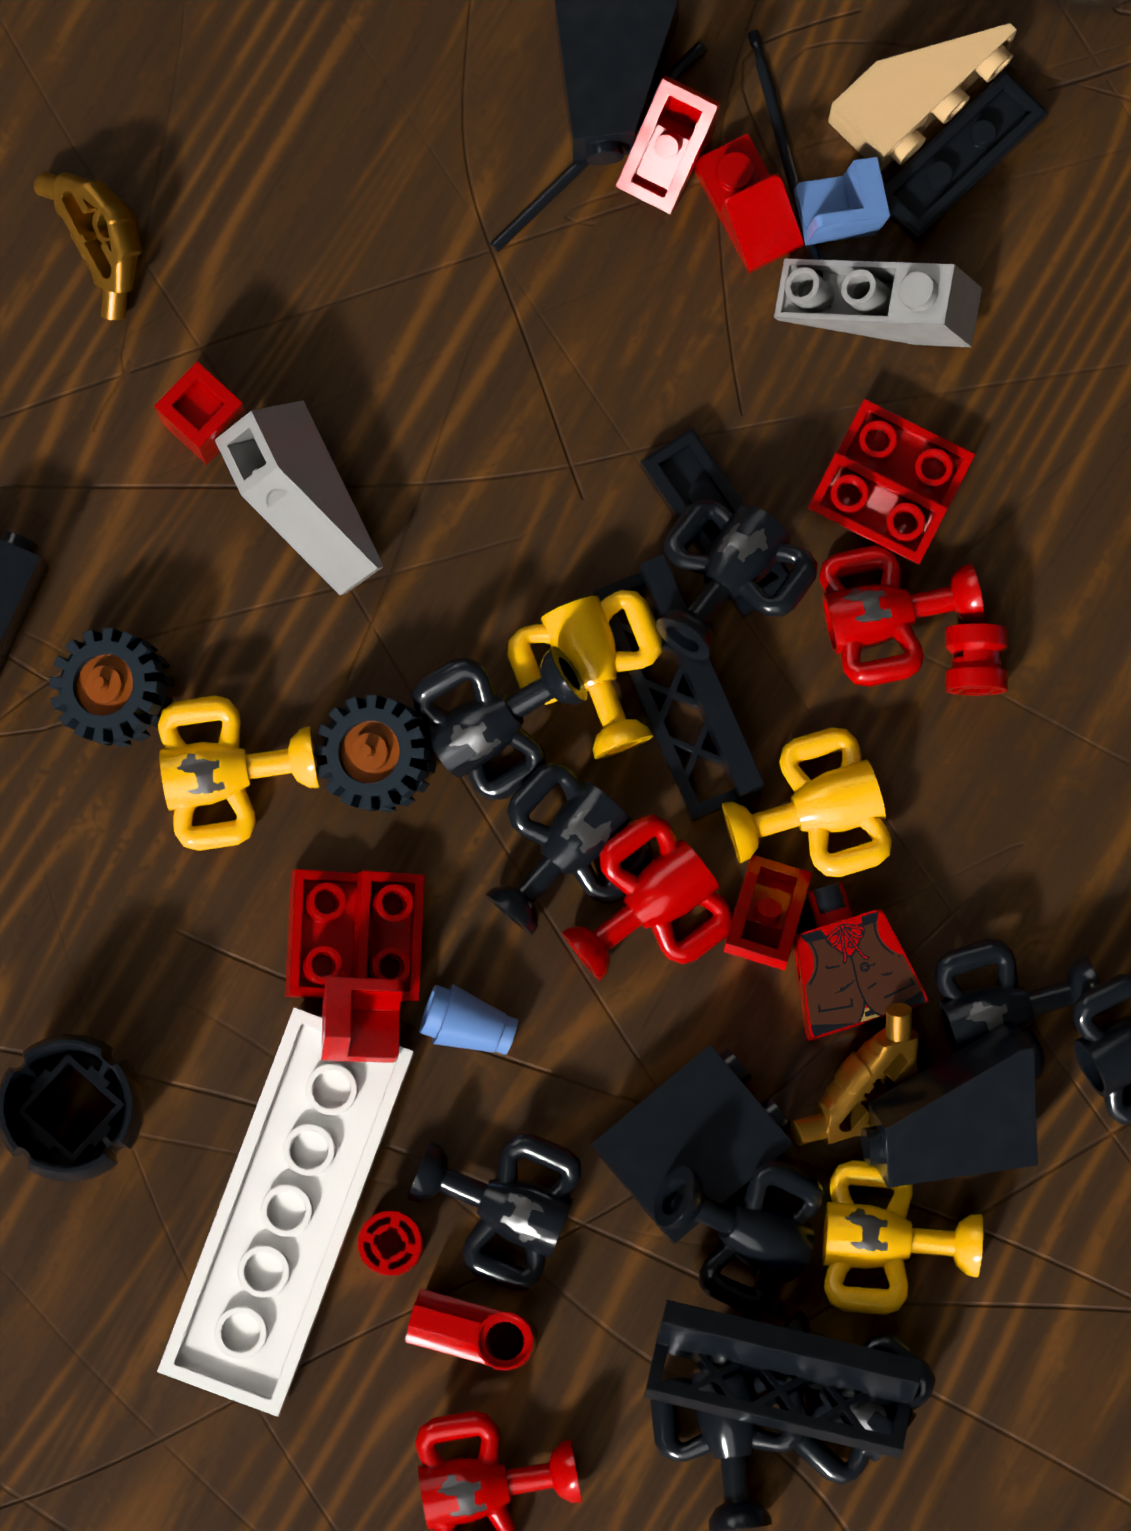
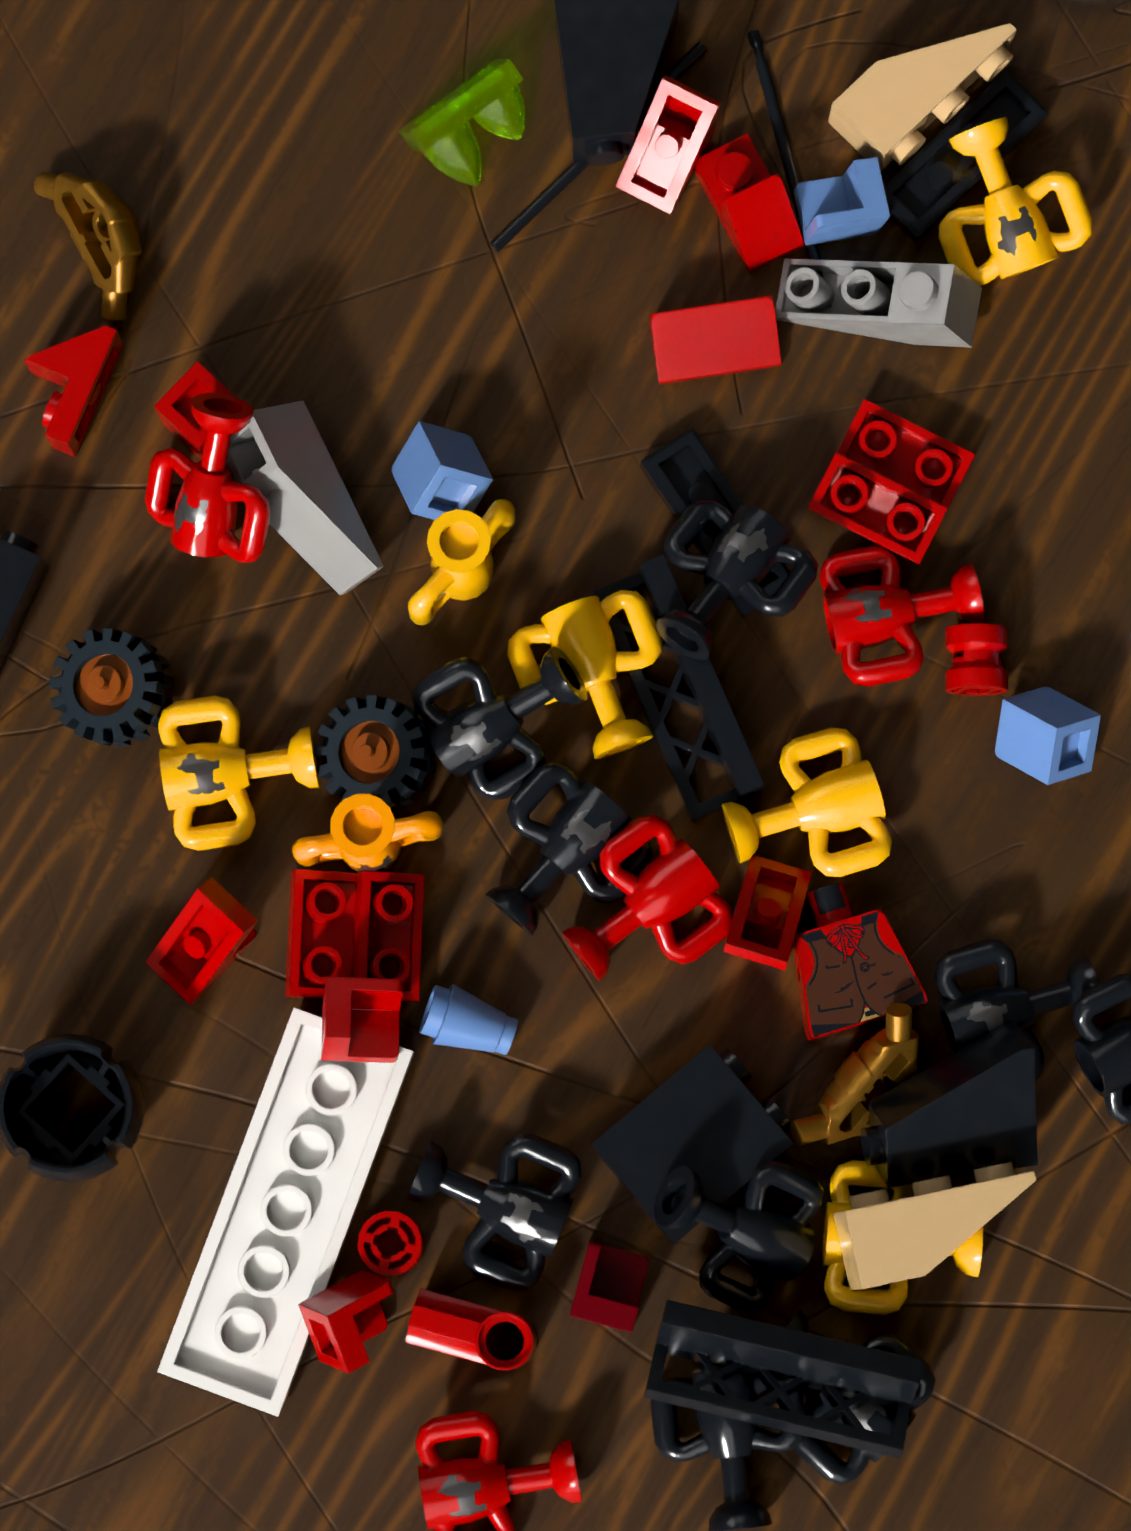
none -> red slope [24,325,124,457]
none -> red piece [145,393,271,563]
none -> red slope [145,877,259,1005]
none -> light orange piece [292,794,444,873]
none -> red panel [298,1269,394,1374]
none -> medium blue panel [391,421,493,520]
none -> clear neon green tile [398,59,525,186]
none -> yellow piece [408,499,515,625]
none -> dark red panel [569,1240,650,1333]
none -> red slope [649,296,781,385]
none -> tan slope [833,1162,1036,1290]
none -> yellow piece [939,117,1093,286]
none -> medium blue panel [995,687,1101,785]

